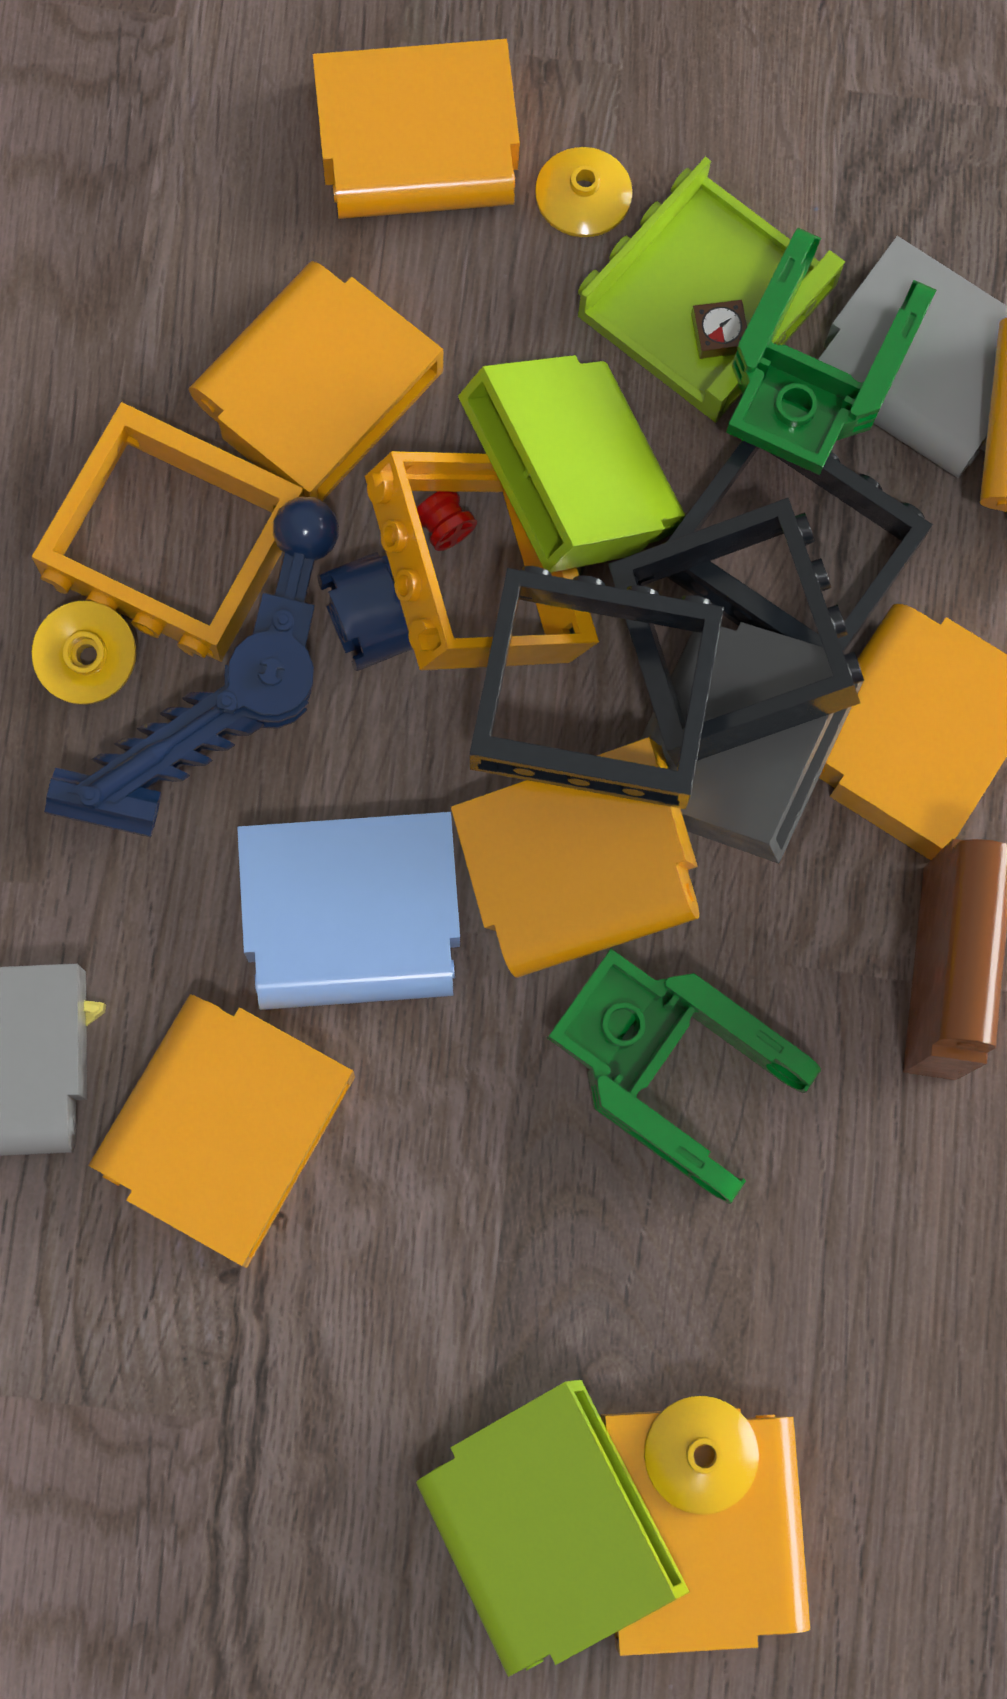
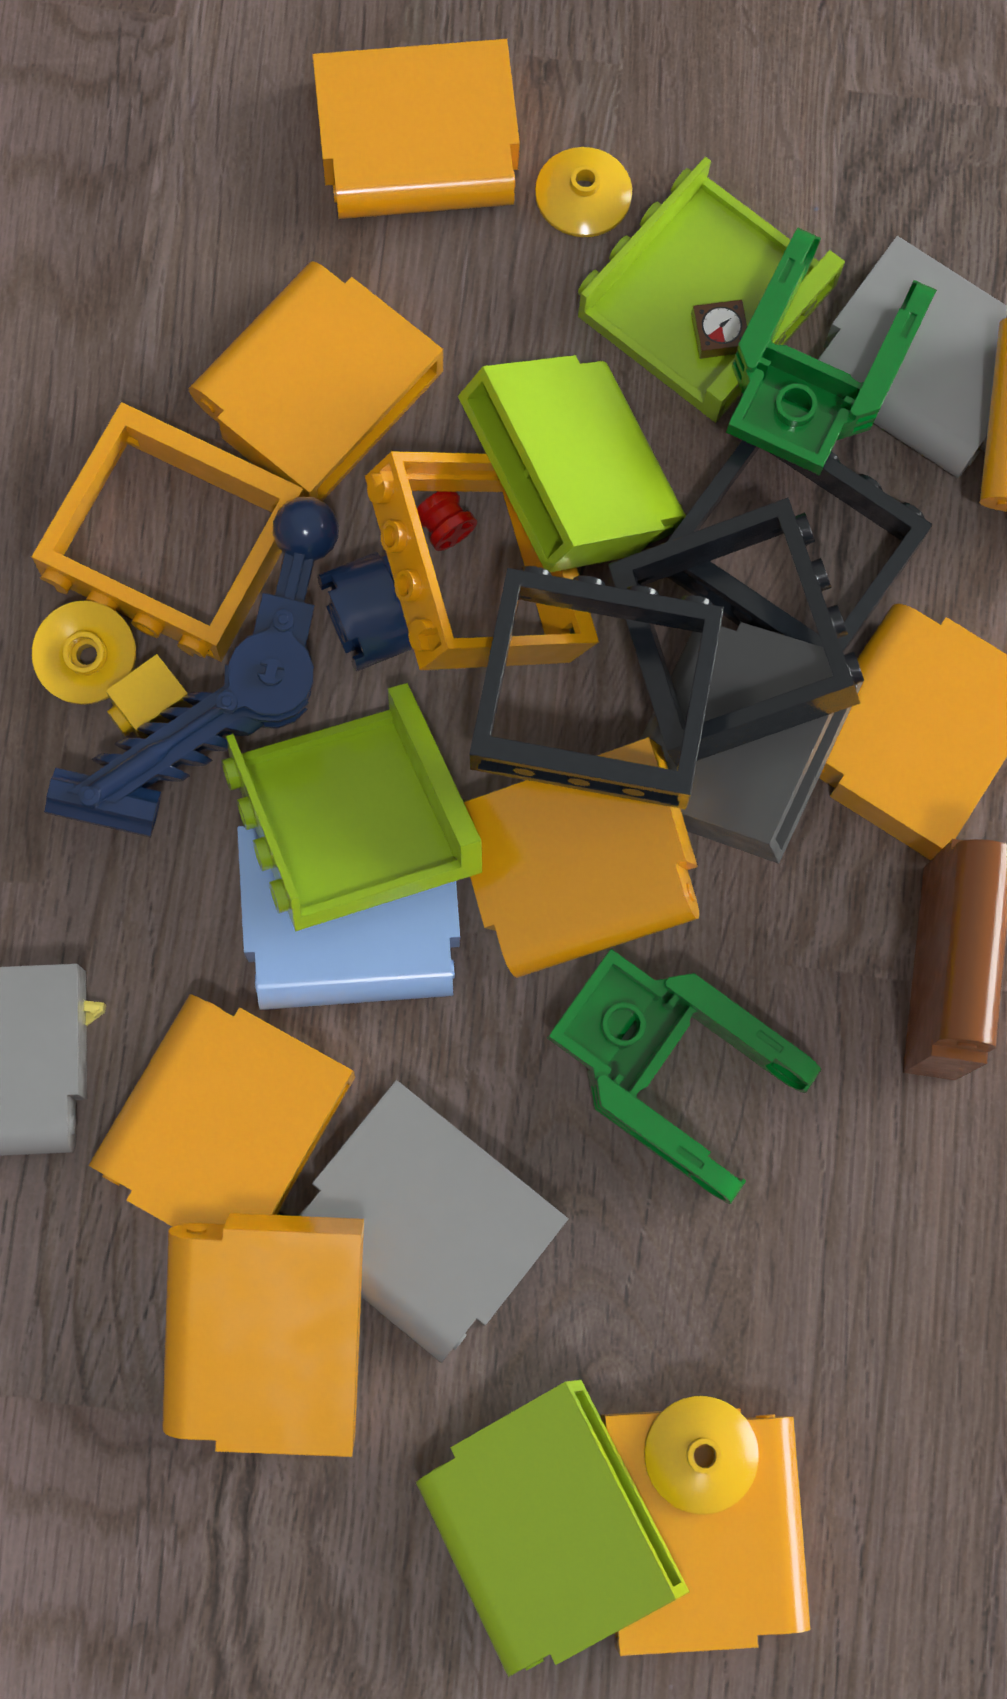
none -> yellow brick [105,654,193,739]
none -> light orange piece [162,1213,364,1457]
none -> lime panel [221,683,482,932]
none -> light grey piece [299,1080,569,1363]

